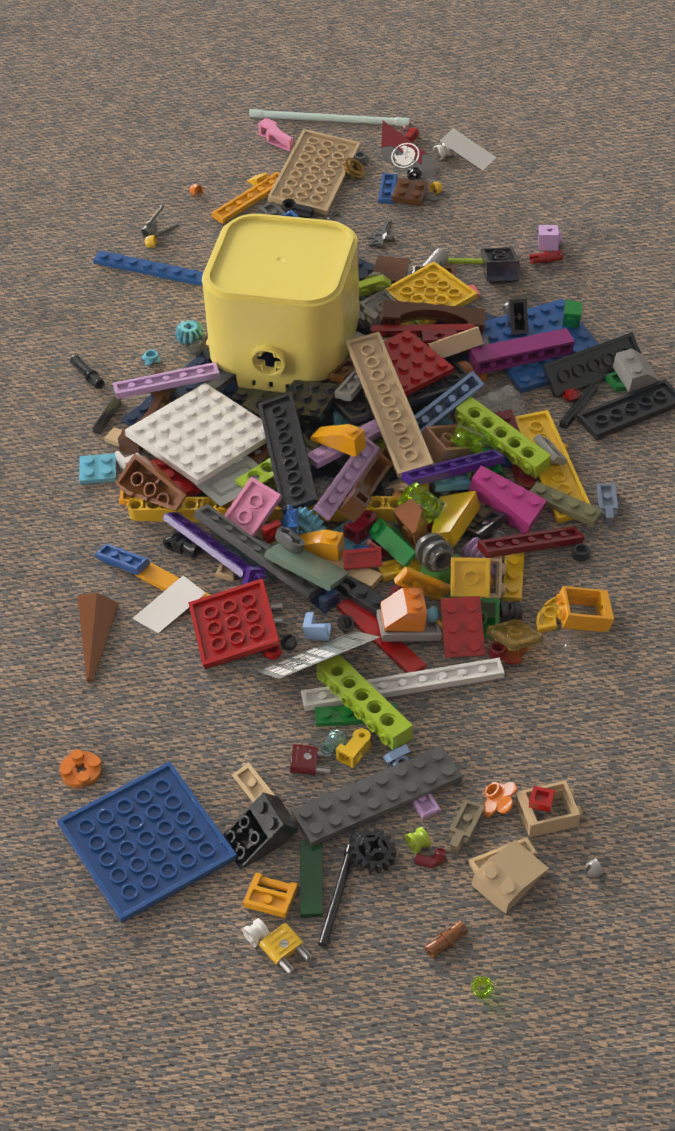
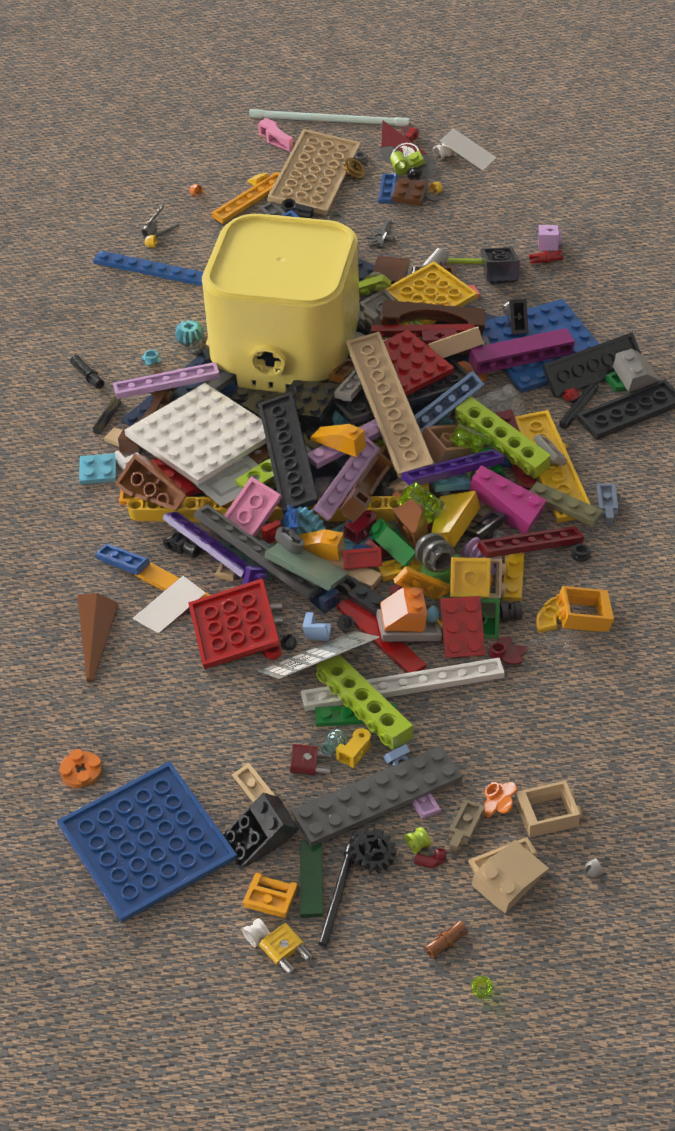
clear yellow plate [486,619,544,651] -> none
red plate [529,786,555,812] -> none
green brick [562,300,583,328] -> none
none -> lime plate [390,150,425,176]

